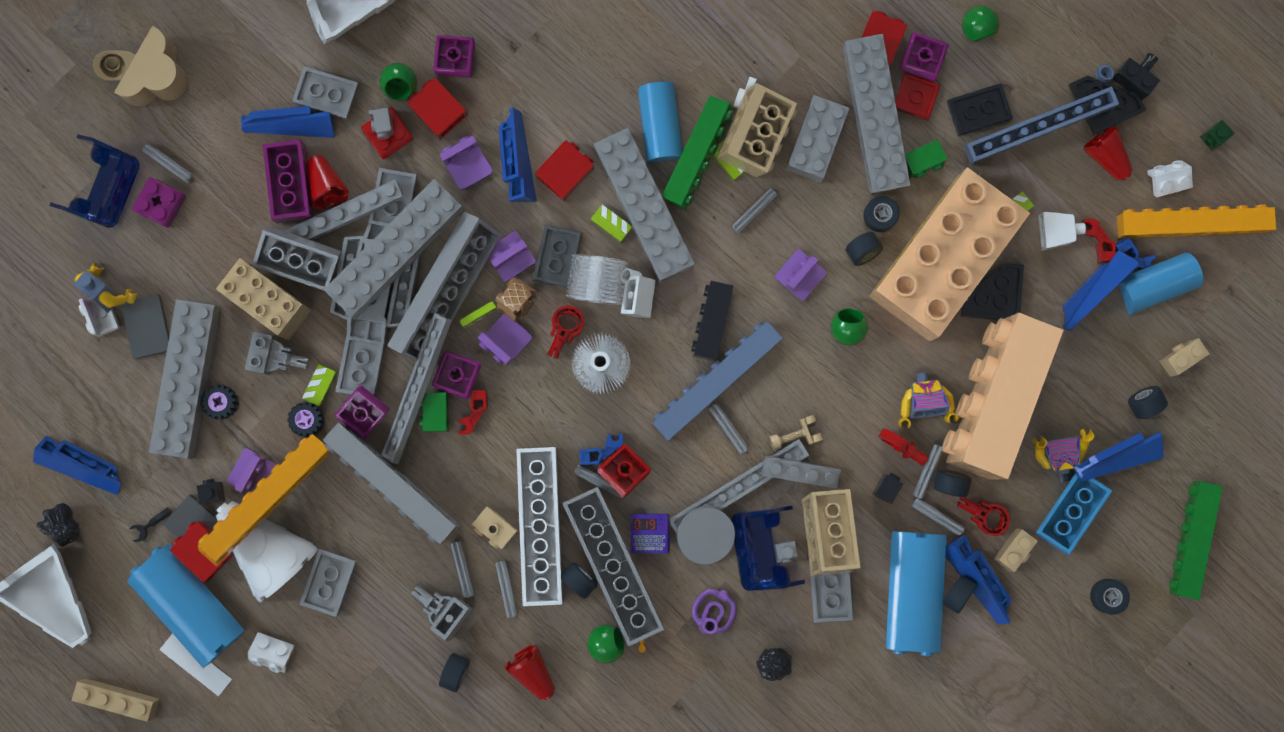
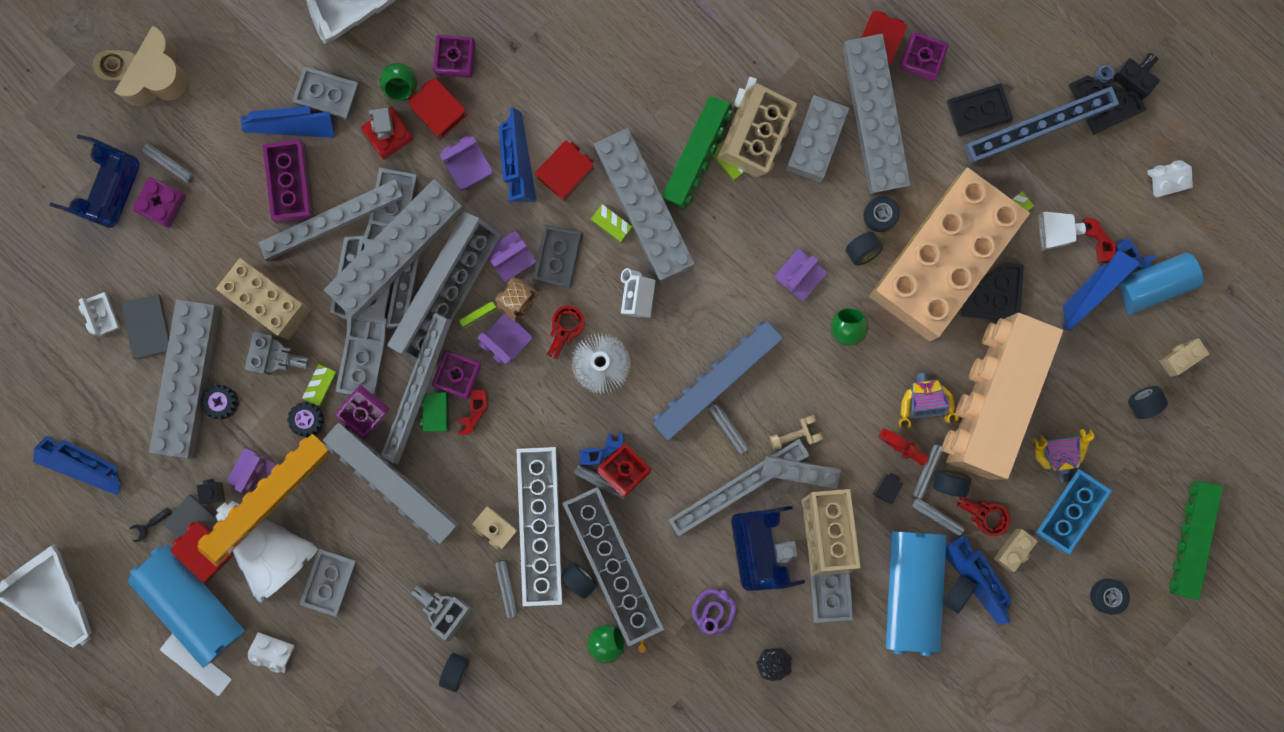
black hair [36,503,80,547] -> none
tan brick [71,678,160,722] -> none
torso [74,262,138,313] -> none
light grey brick [252,225,341,291] -> none
red cone [307,155,350,210] -> none
light grey axle [451,541,474,598] -> none
red cone [504,645,555,701] -> none
white piece [566,254,628,305] -> none
tile [631,514,670,553] -> none
dark azure brick [638,82,683,163] -> none
light grey tile [677,506,735,564] -> none
black brick [691,281,733,362] -> none
light grey axle [732,188,777,233] -> none
red tile [895,72,941,121] -> none
green brick [905,139,948,179] -> none
green helmet [962,5,1000,42] -> none
blue wedge [1074,432,1164,481] -> none
red cone [1083,126,1133,181] -> none
light orange brick [1117,204,1276,239] -> none
dark green brick [1200,120,1235,151] -> none

